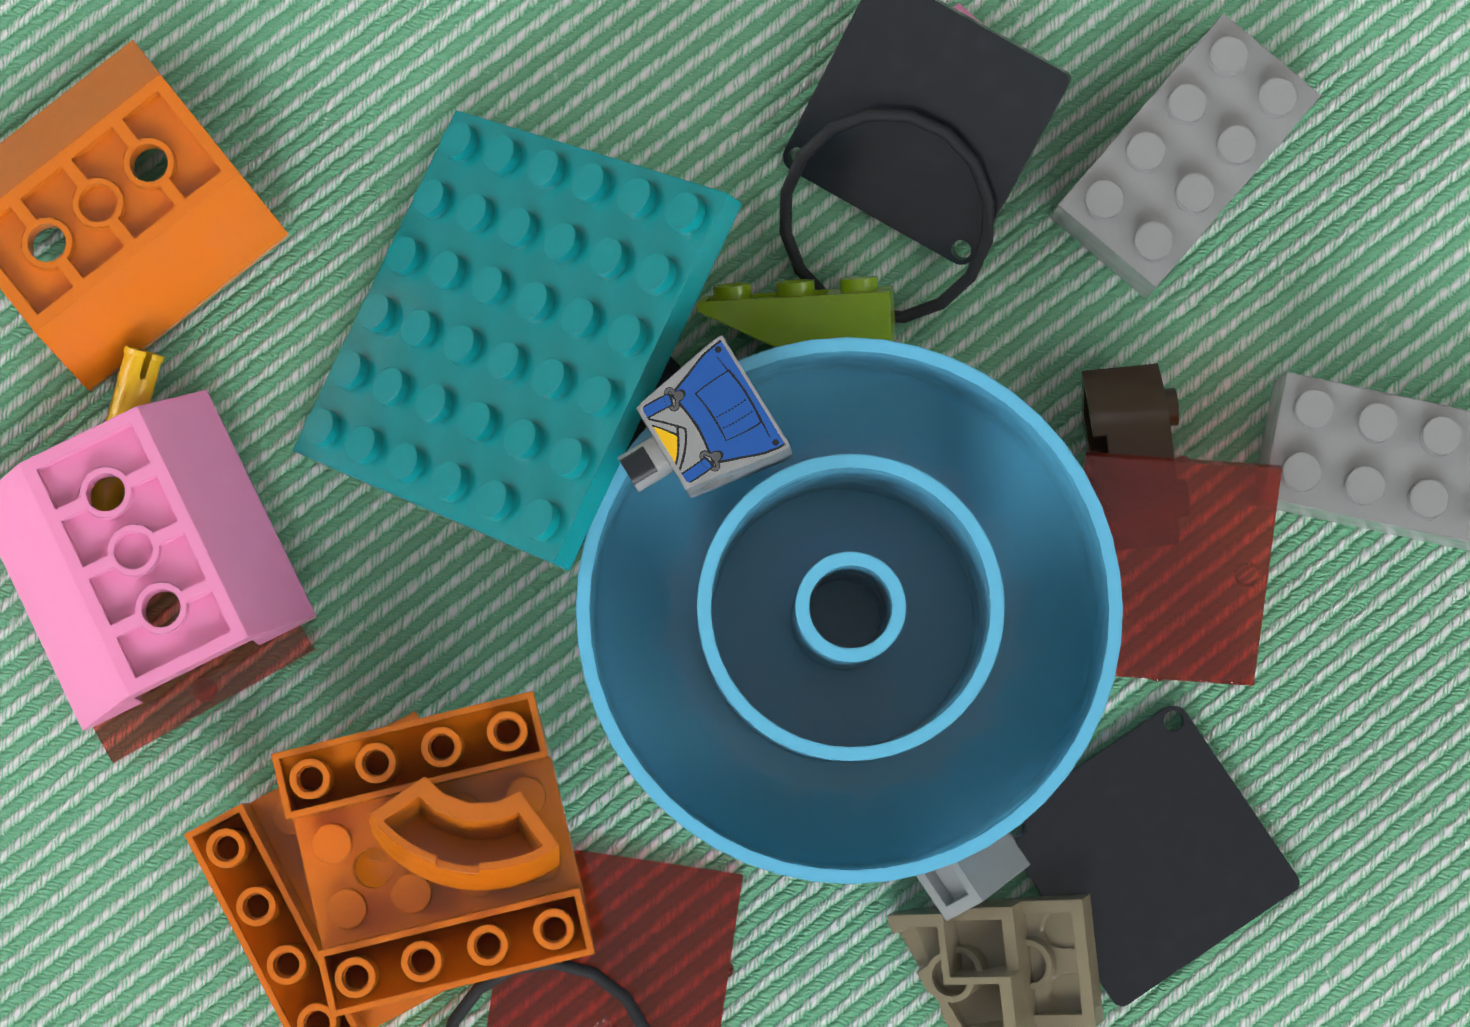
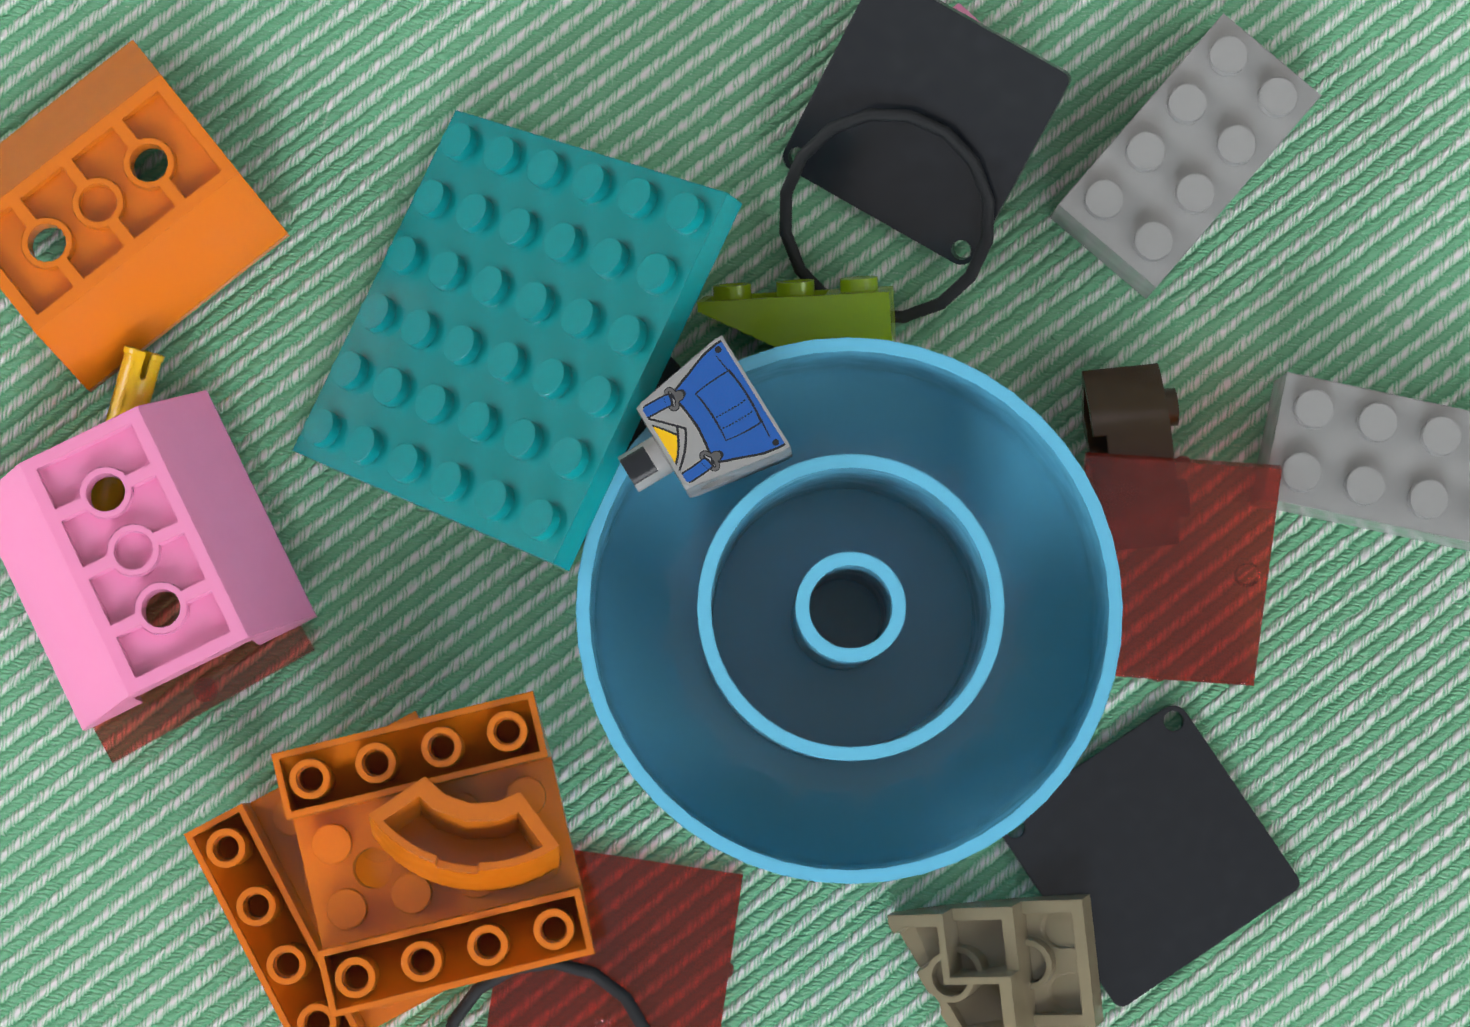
light grey brick [916,832,1030,921] -> none

